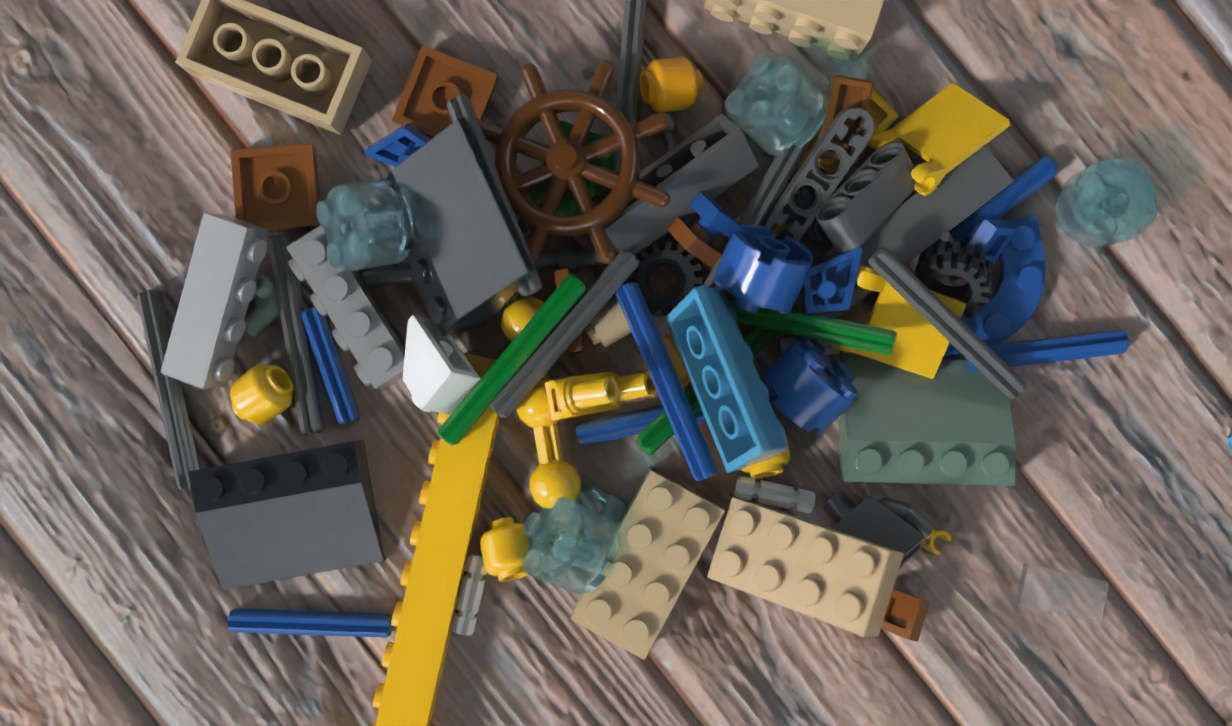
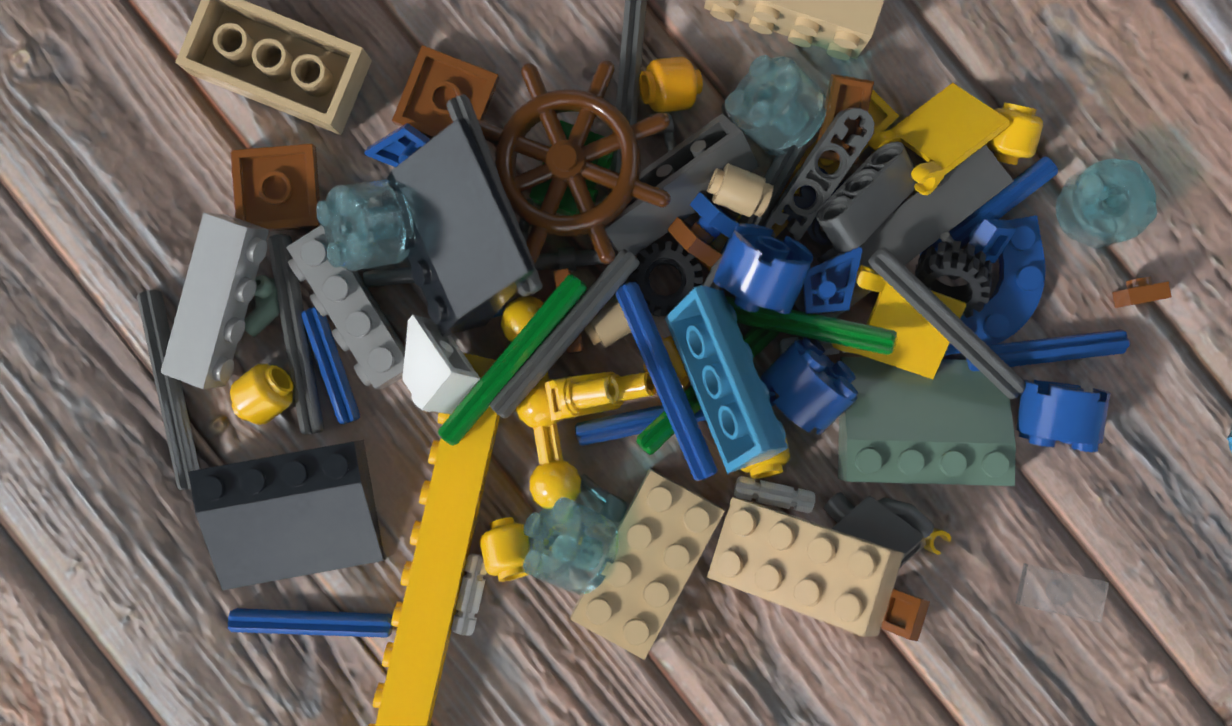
none -> tan brick [707,163,774,217]
none -> yellow head [985,102,1043,165]
none -> blue brick [1016,380,1110,452]
none -> dark orange plate [1112,276,1172,308]

